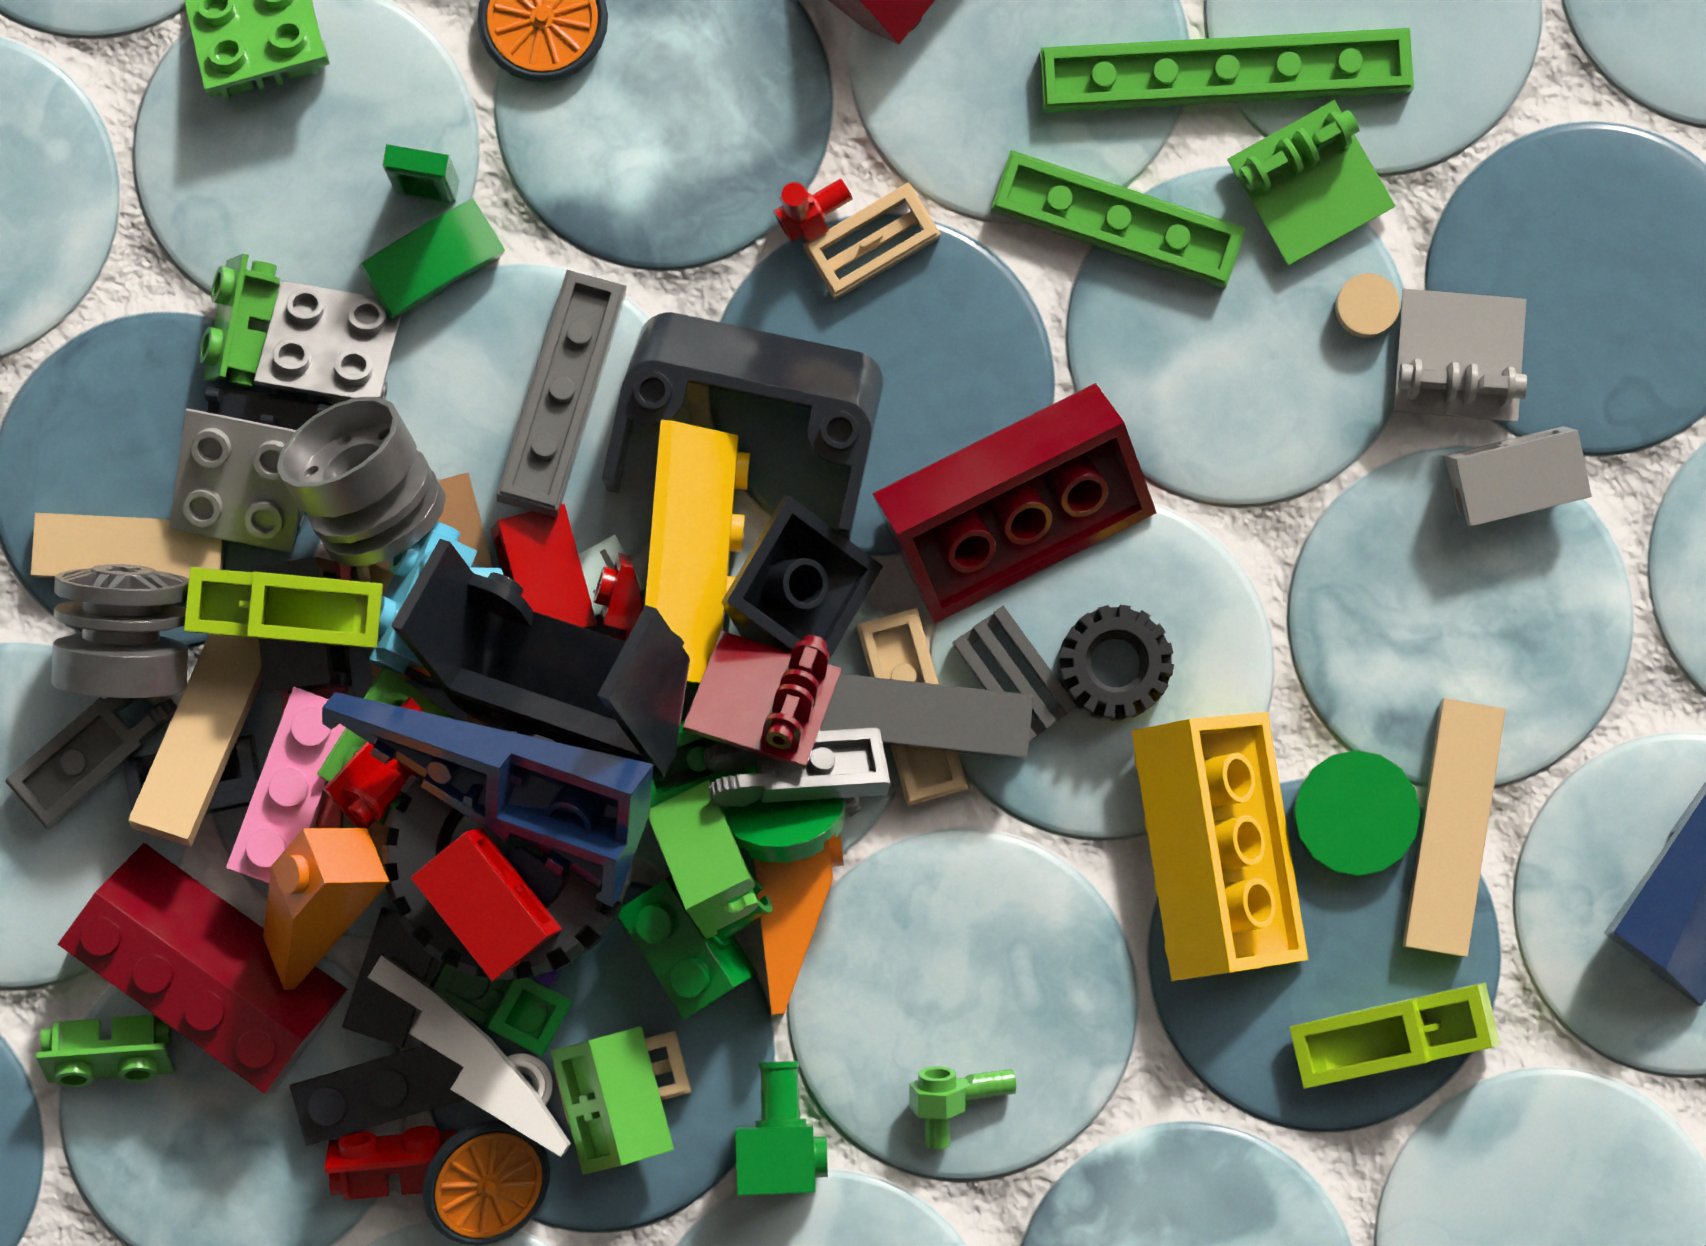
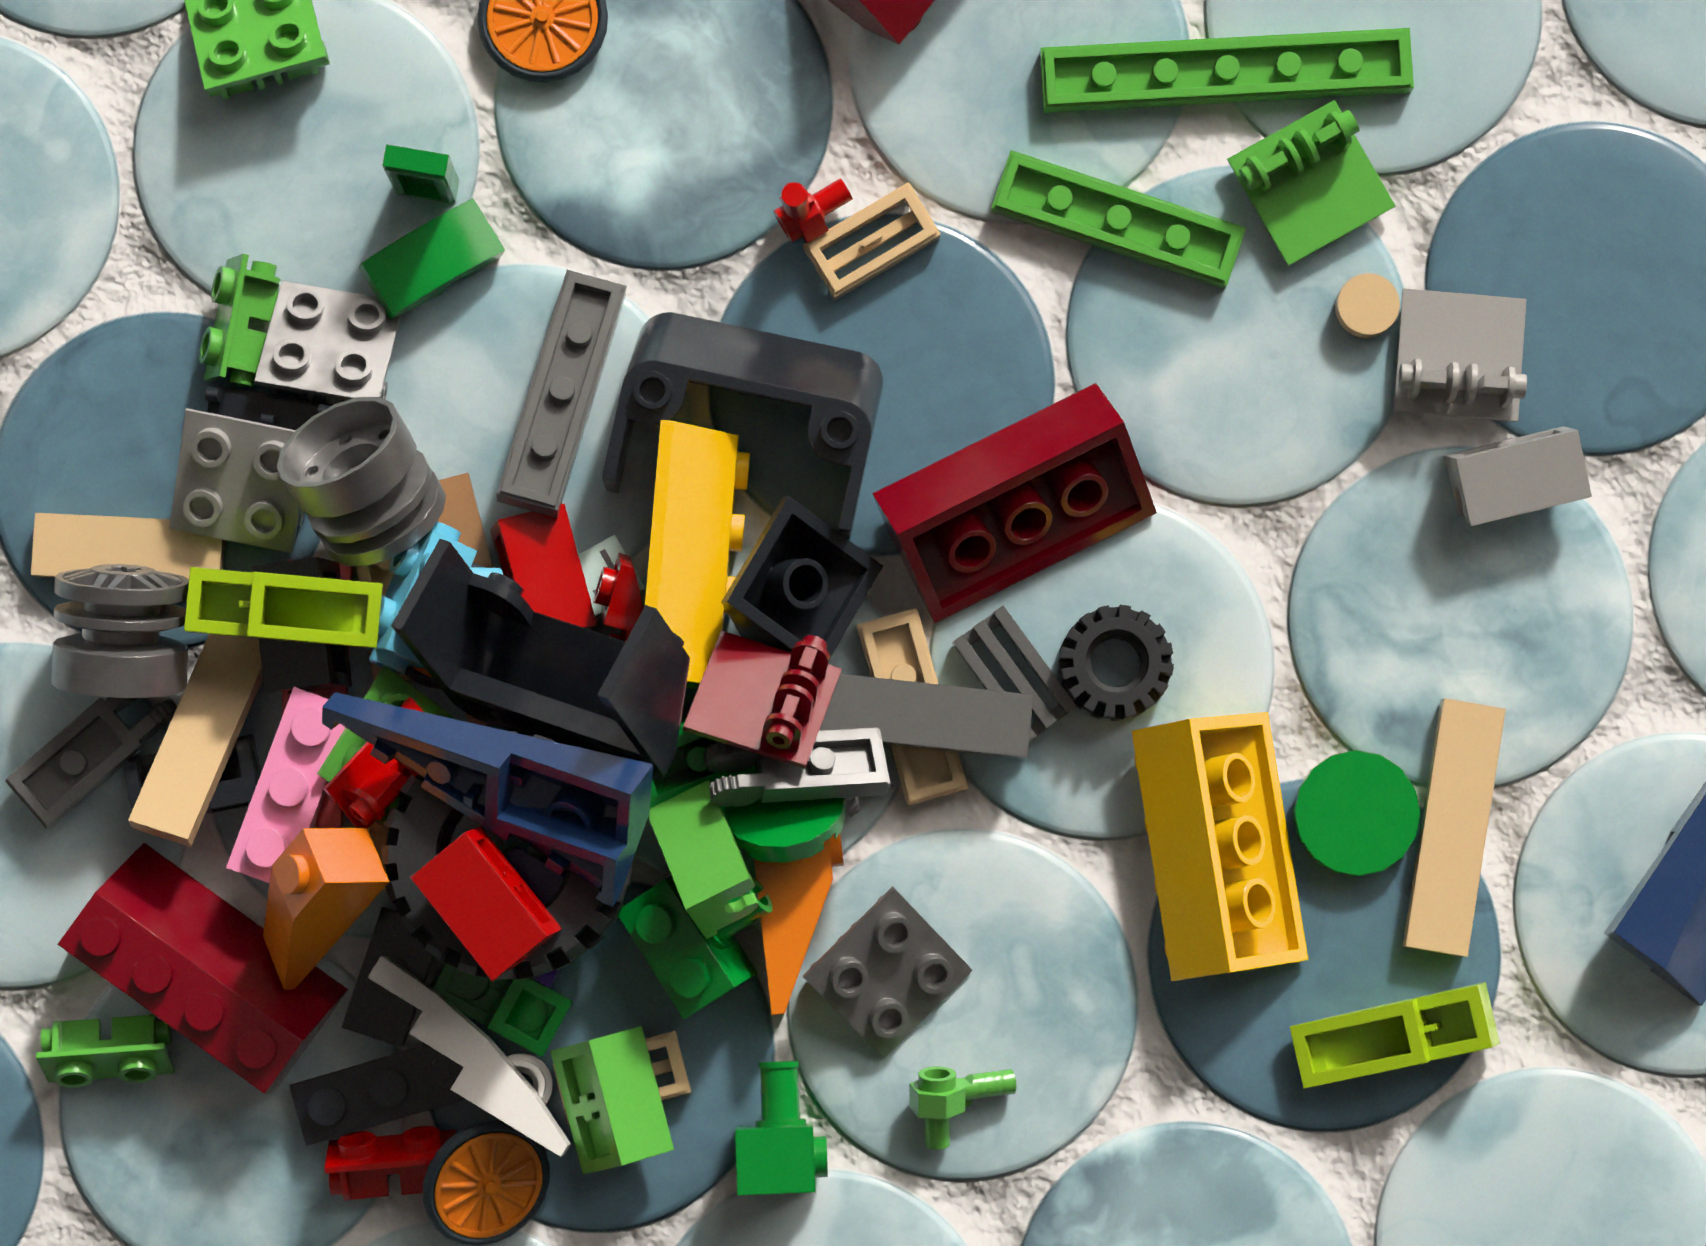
none -> flat silver hinge [802,886,973,1059]

